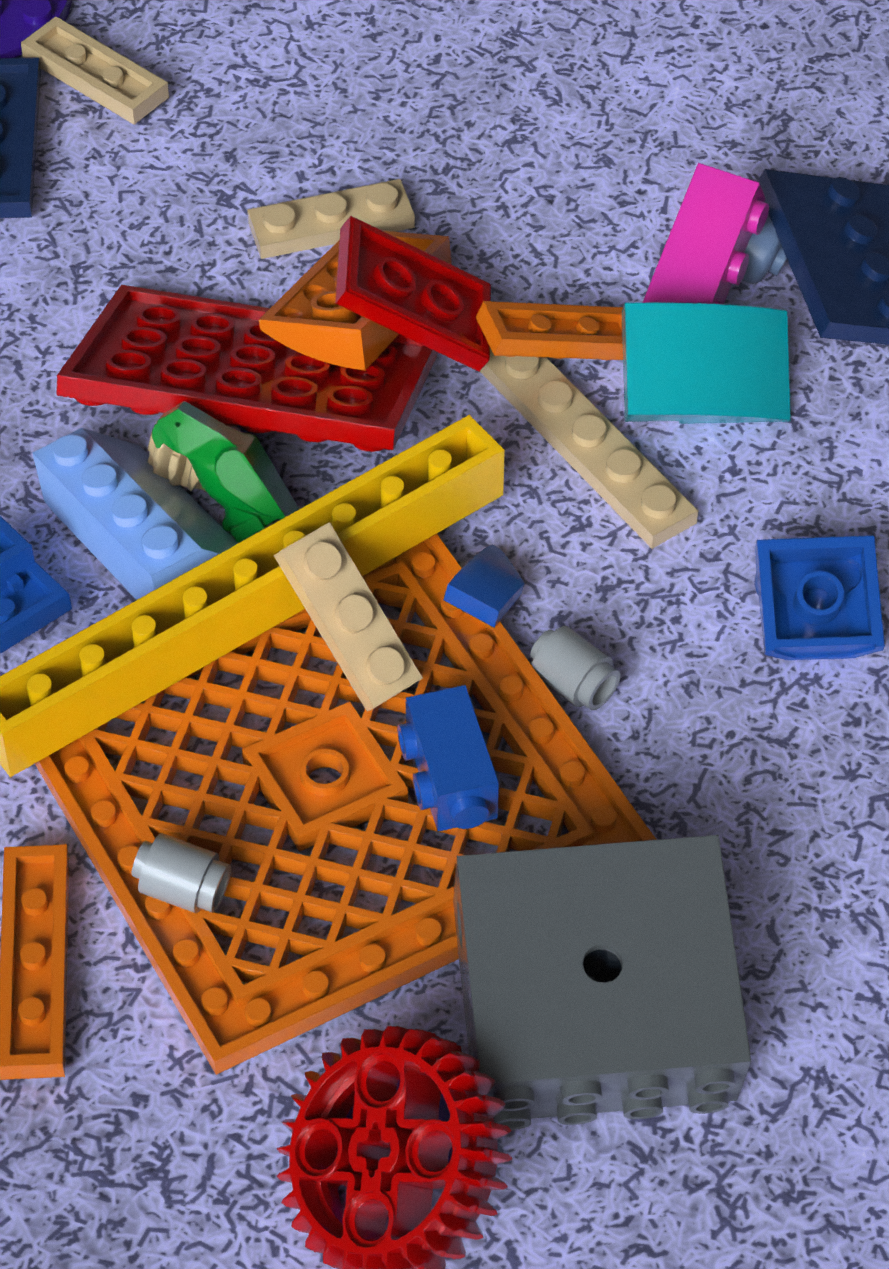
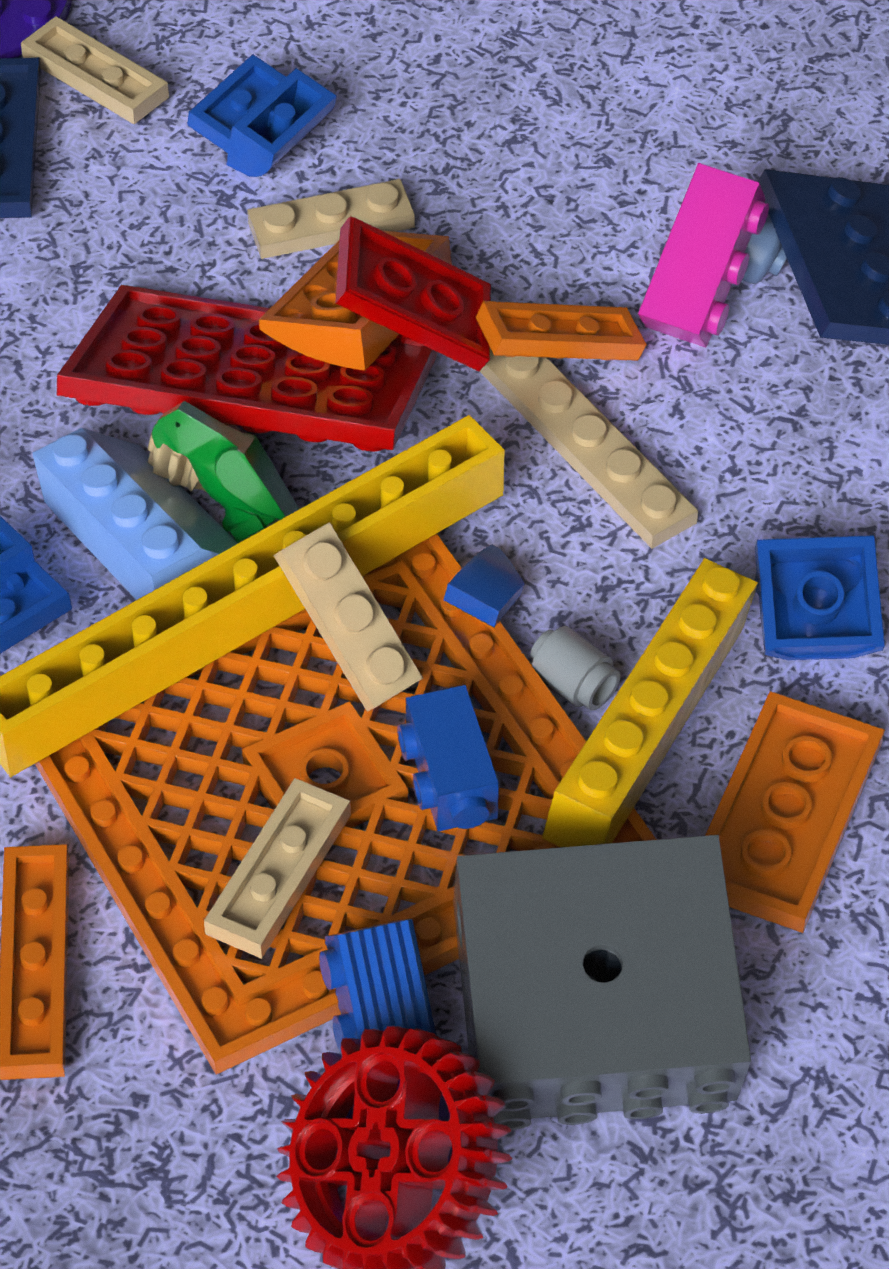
light grey brick [132,833,231,913] -> none
teal slope [622,303,791,424] -> none
none -> blue brick [187,54,337,177]
none -> tan plate [204,778,351,959]
none -> blue brick [319,919,437,1054]
none -> yellow brick [542,558,758,847]
none -> orange plate [705,691,885,933]

